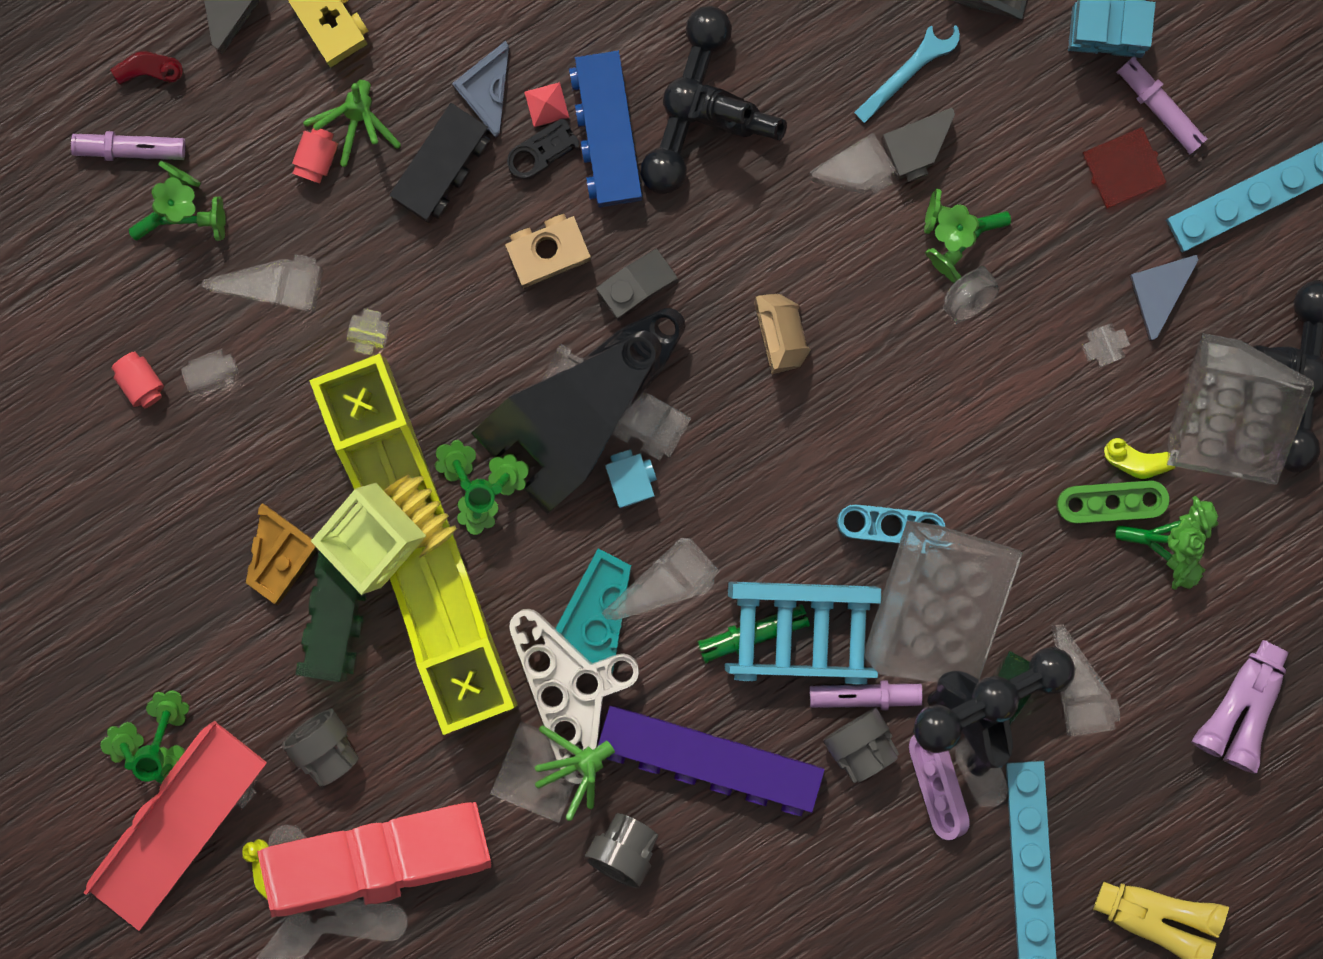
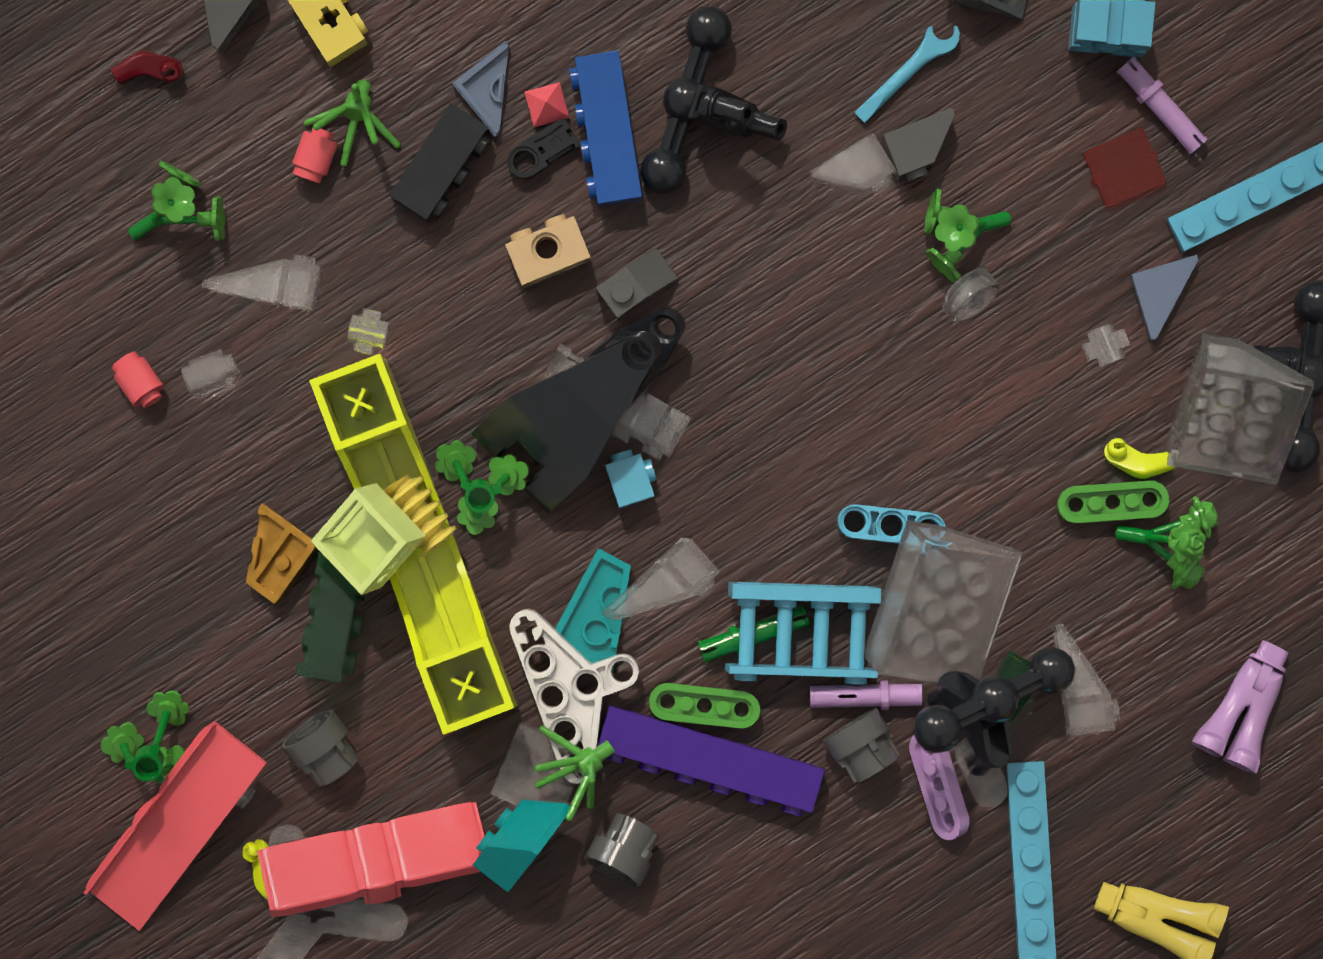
lavender pin [71,131,185,161] -> none
tan slope [754,294,811,374] -> none
none -> teal slope [473,800,570,892]
none -> bright green plate [649,683,760,729]

